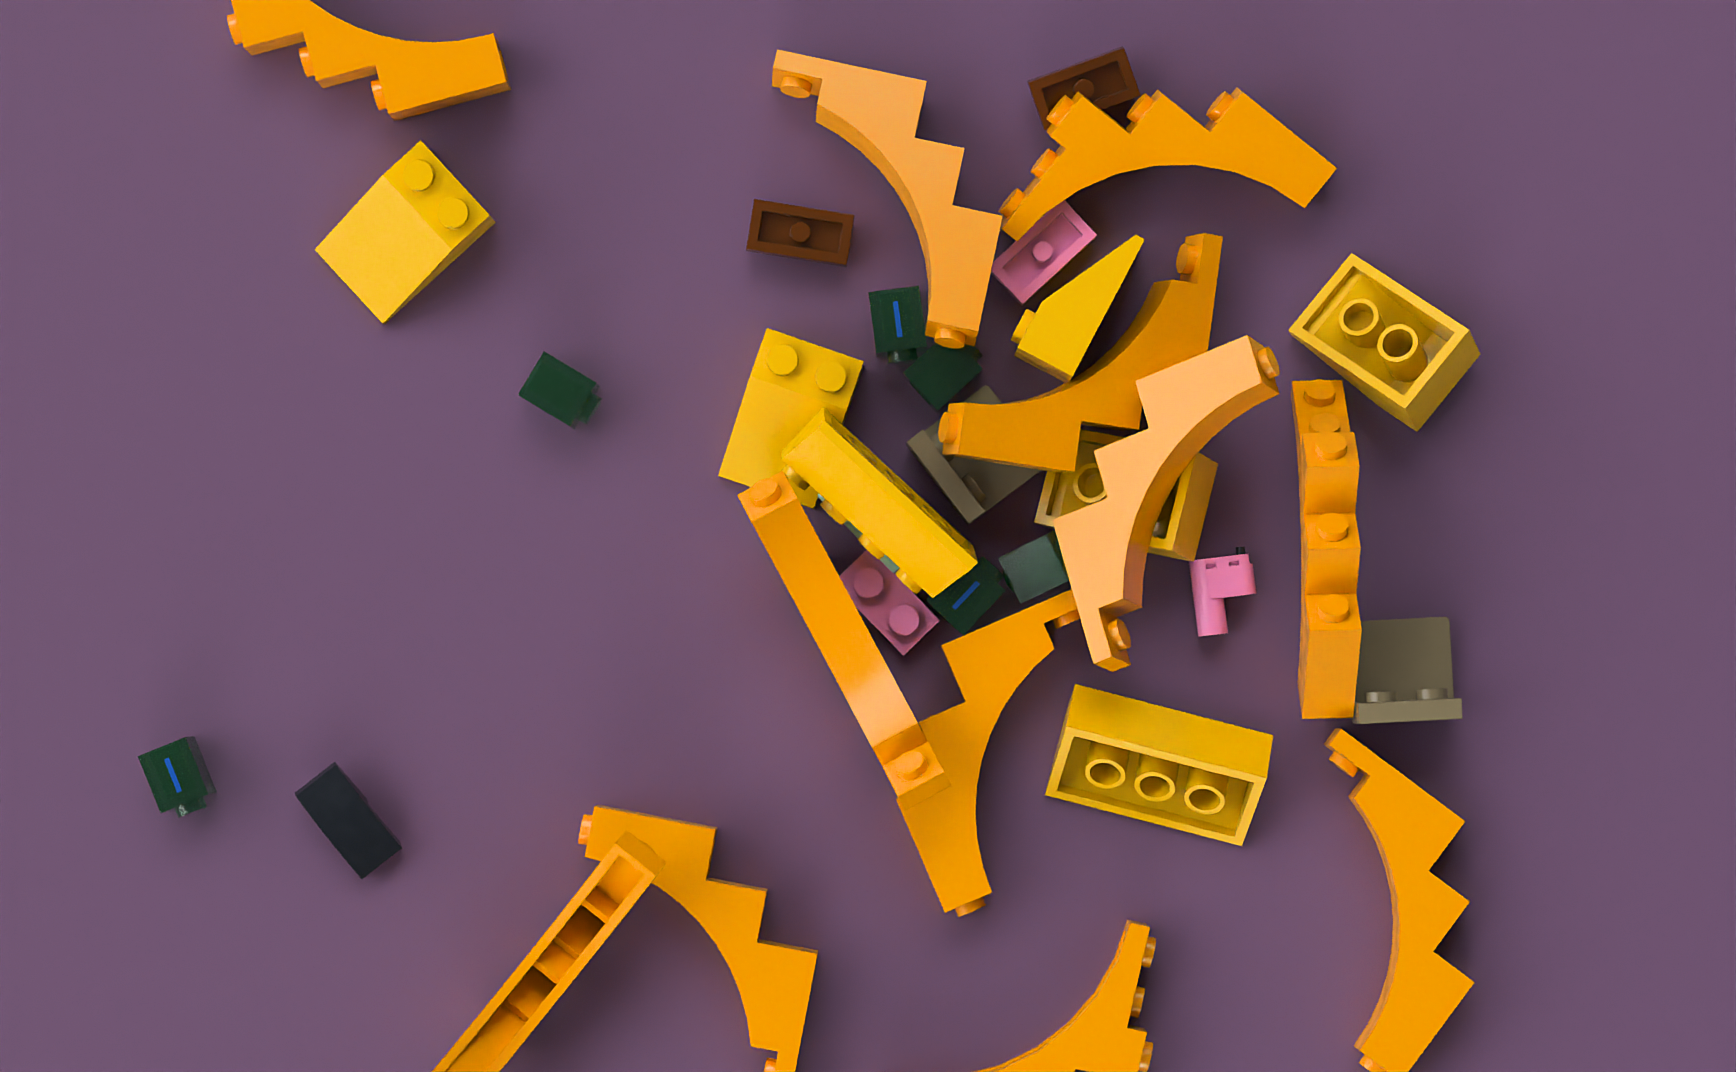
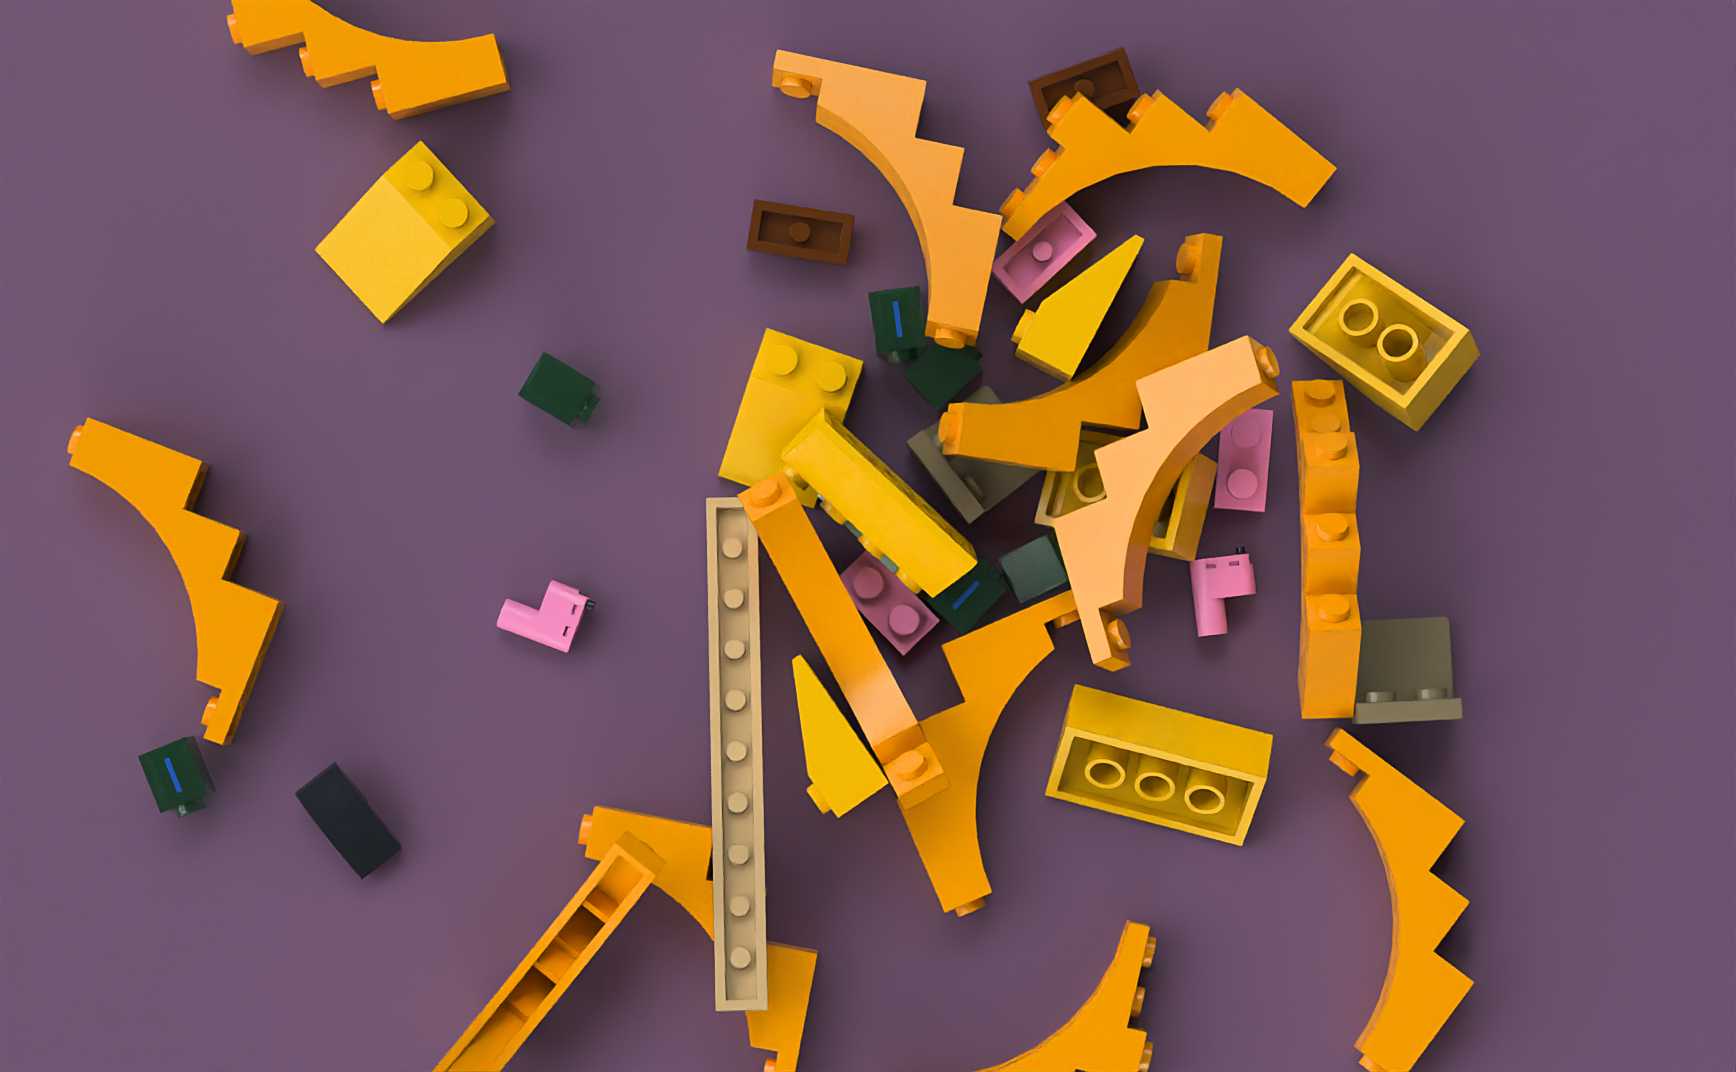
none -> light orange arch [67,417,286,745]
none -> bright pink piece [497,580,596,653]
none -> tan plate [706,497,768,1012]
none -> yellow slope [792,654,889,818]
none -> bright pink plate [1212,409,1273,513]

